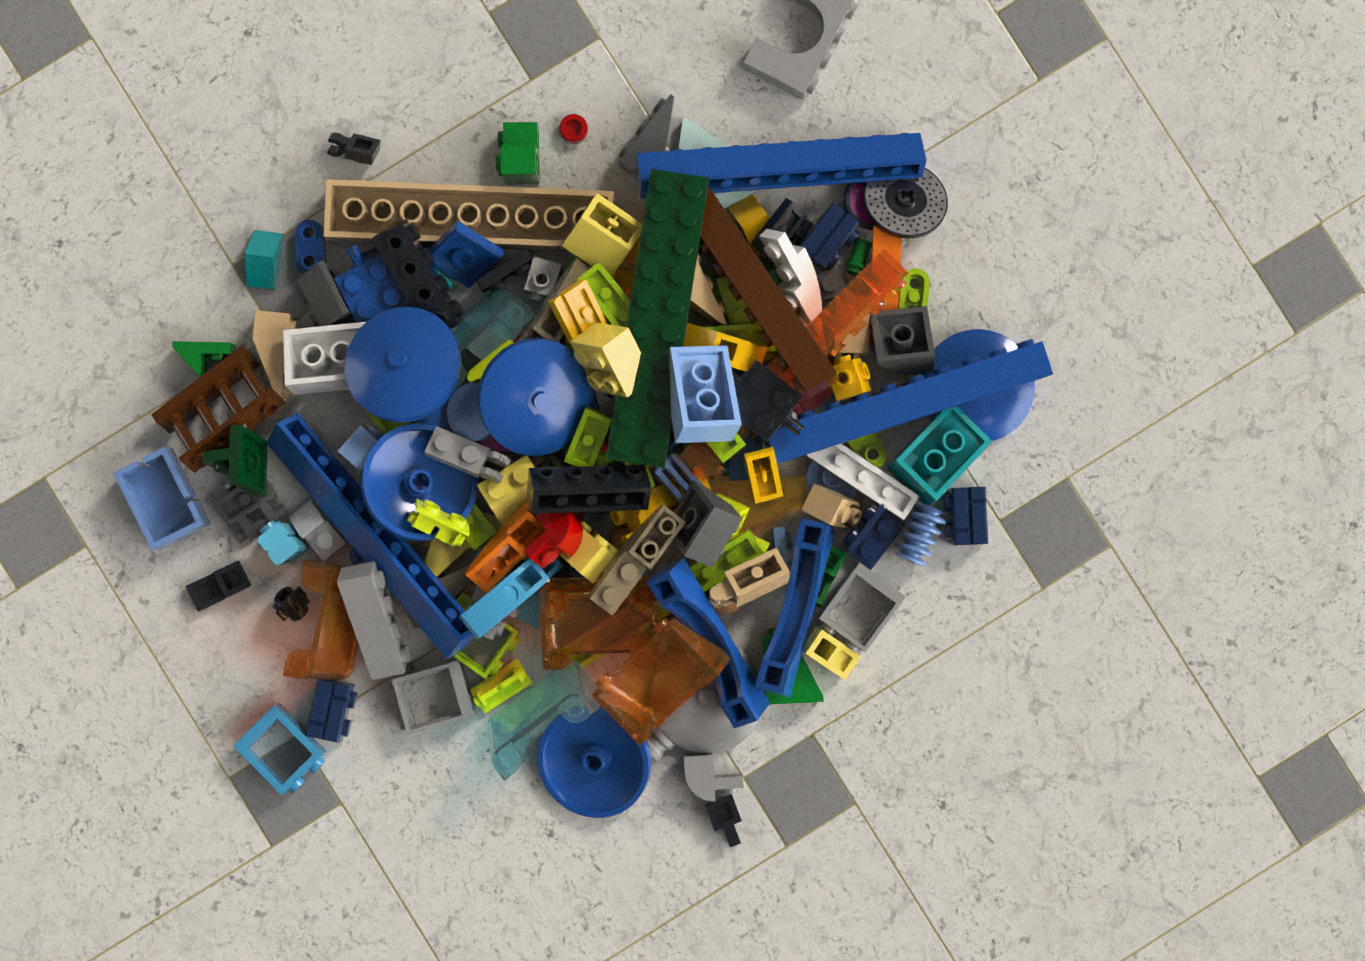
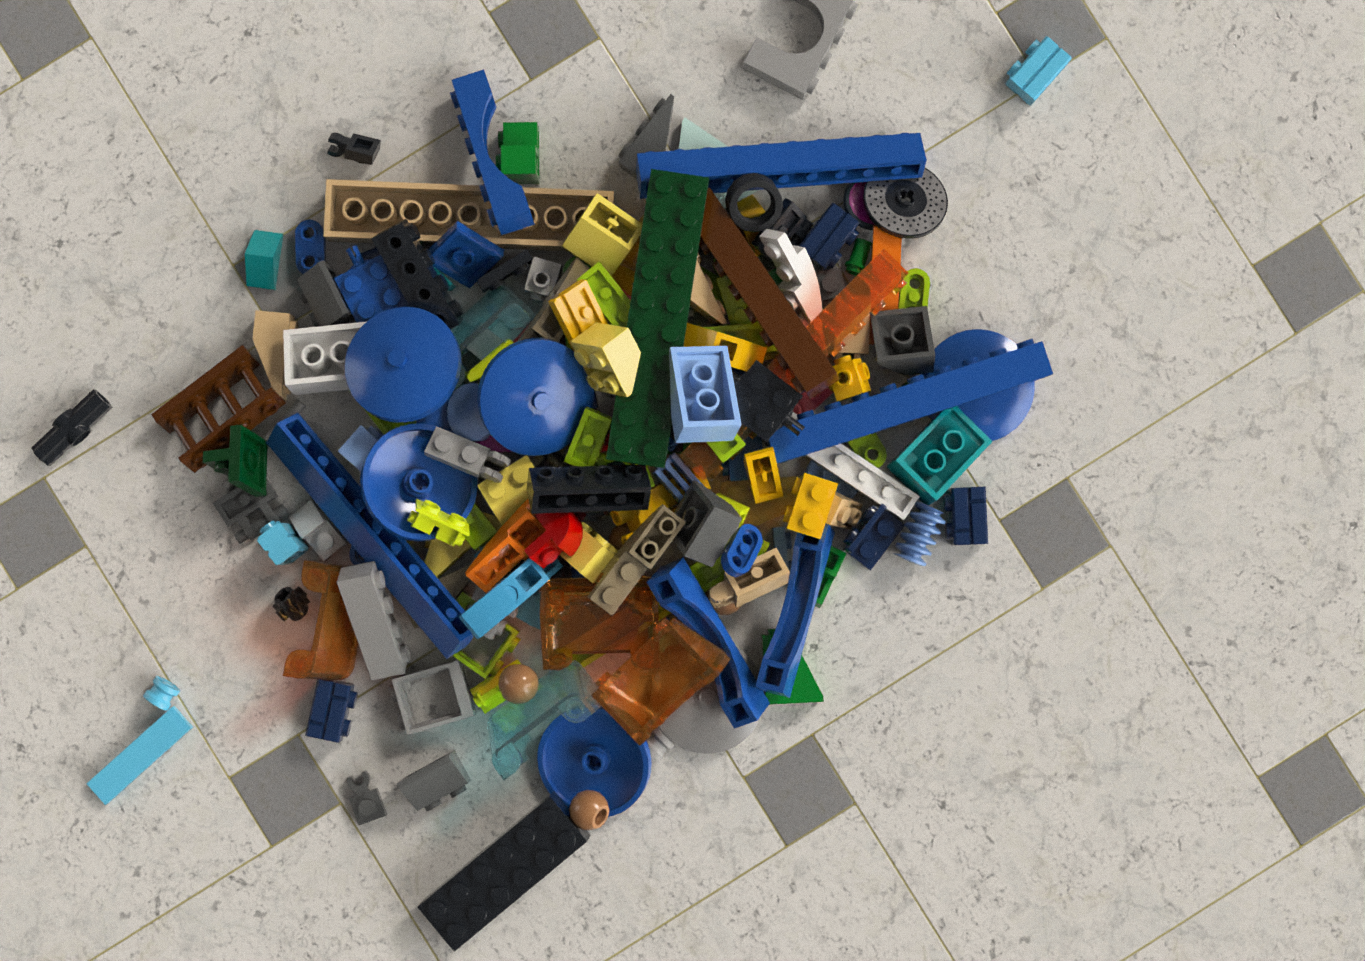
medium blue piece [113,447,211,550] -> none
green slope [172,341,236,377] -> none
black slope [185,560,252,612] -> none
dark azure window [233,703,327,795] -> none
red tile [559,114,588,144] -> none
light grey brick [684,753,744,801] -> none
black plate [705,794,742,847] -> none
light yellow brick [802,626,861,680] -> none
light grey window [817,562,906,653] -> none
none -> black piece [31,389,113,466]
none -> medium azure tile [86,706,193,805]
none -> medium azure wheel [143,676,180,711]
none -> dark grey plate [347,771,387,825]
none -> dark grey slope [397,750,471,811]
none -> black brick [417,791,591,952]
none -> blue arch [450,69,535,235]
none -> medium nougat piece [498,664,539,704]
none -> medium nougat piece [569,790,609,830]
none -> blue plate [721,524,763,577]
none -> black tyre [725,173,783,232]
none -> yellow bracket [783,473,838,539]
none -> medium azure brick [1005,36,1072,106]

